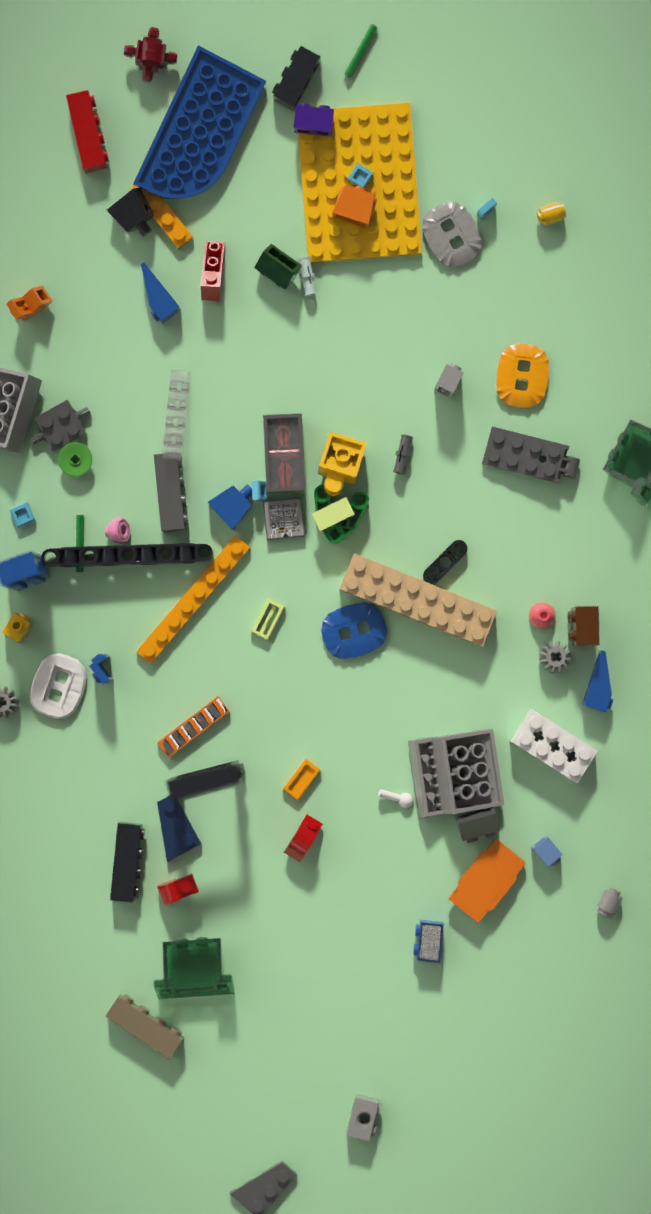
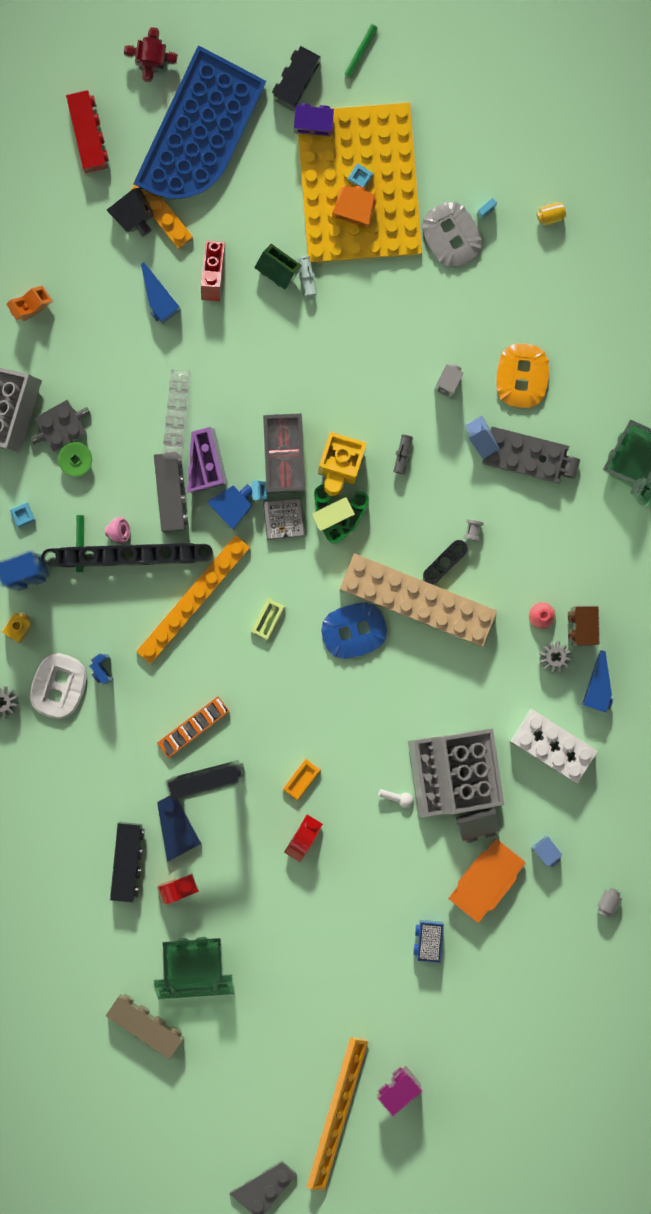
light grey brick [346,1094,381,1141] -> none
none -> medium lavender wedge [187,427,228,494]
none -> light orange plate [307,1037,368,1190]
none -> magenta brick [377,1066,422,1117]
none -> light grey bush [463,519,484,542]
none -> medium blue slope [465,416,500,459]

